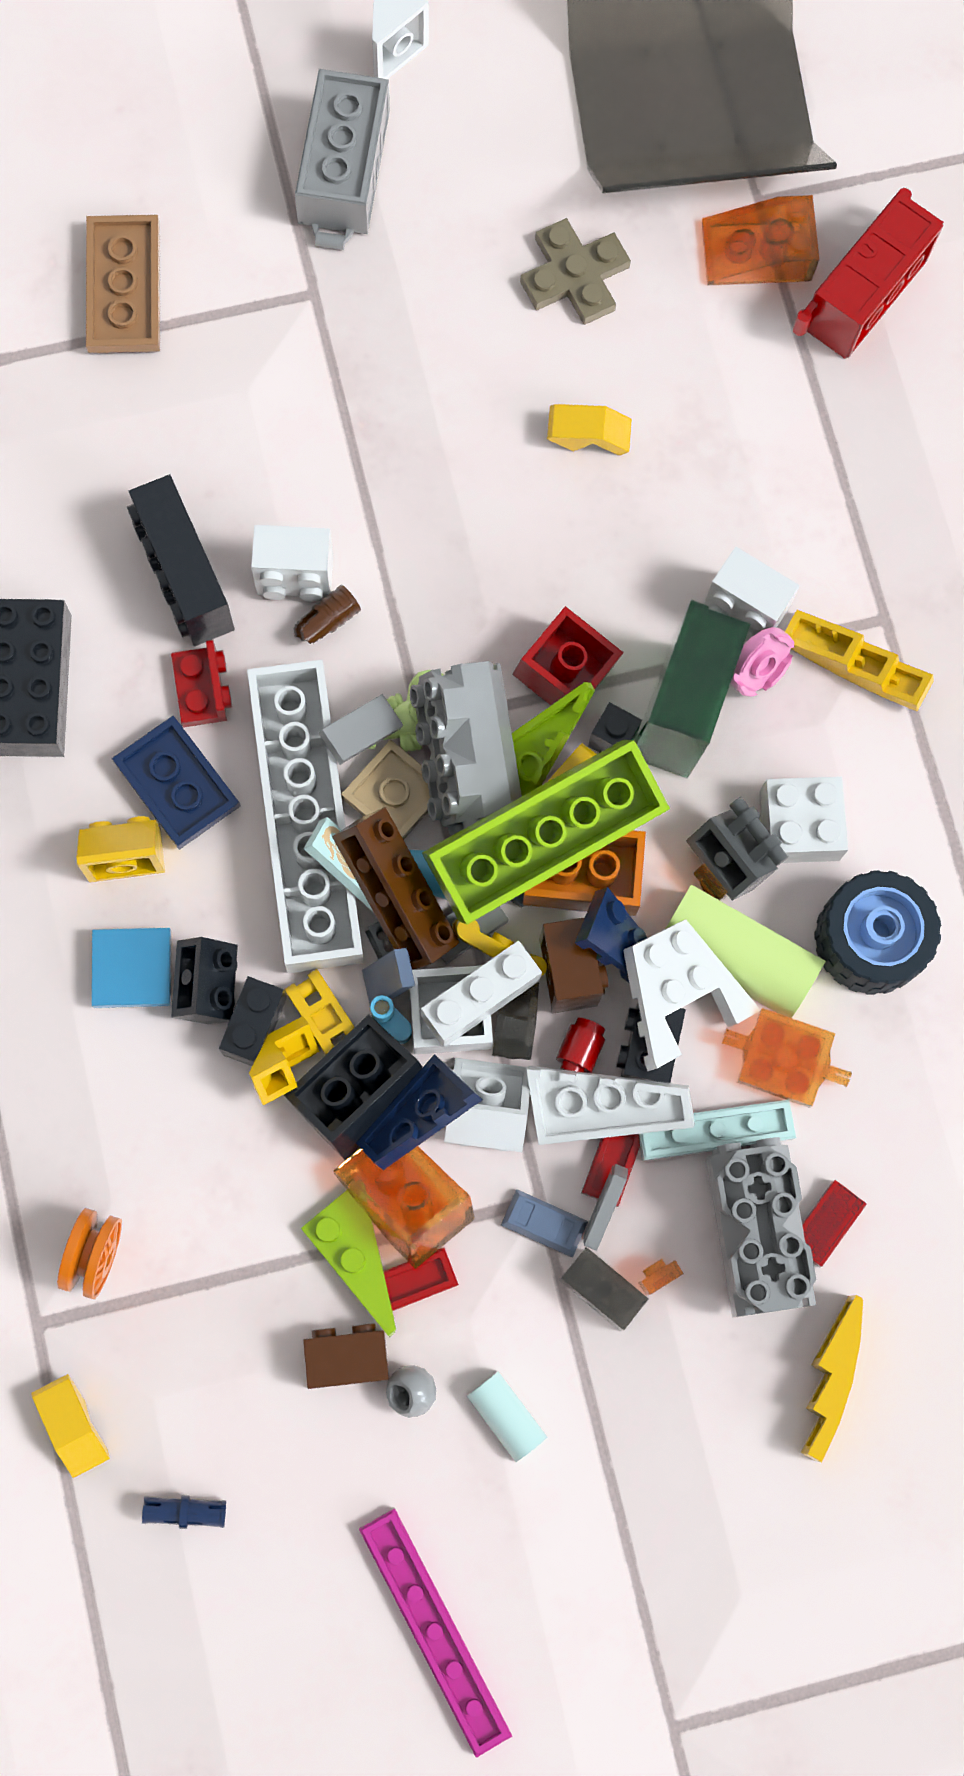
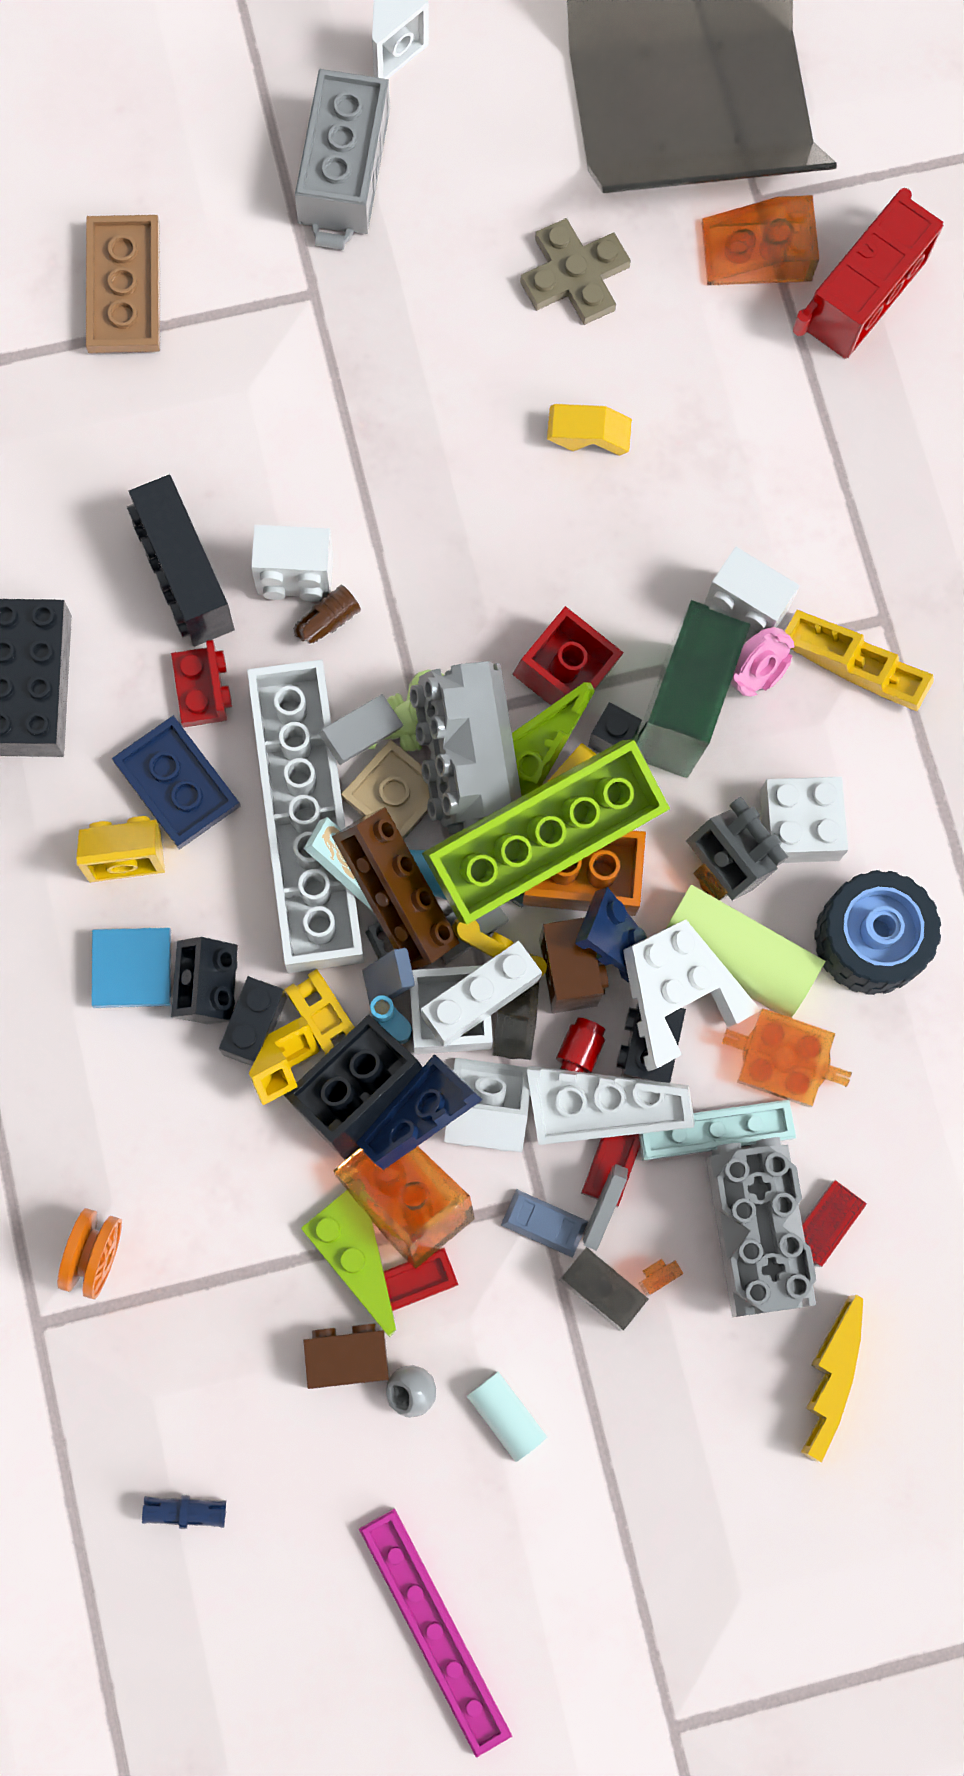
yellow slope [31,1374,110,1478] -> none

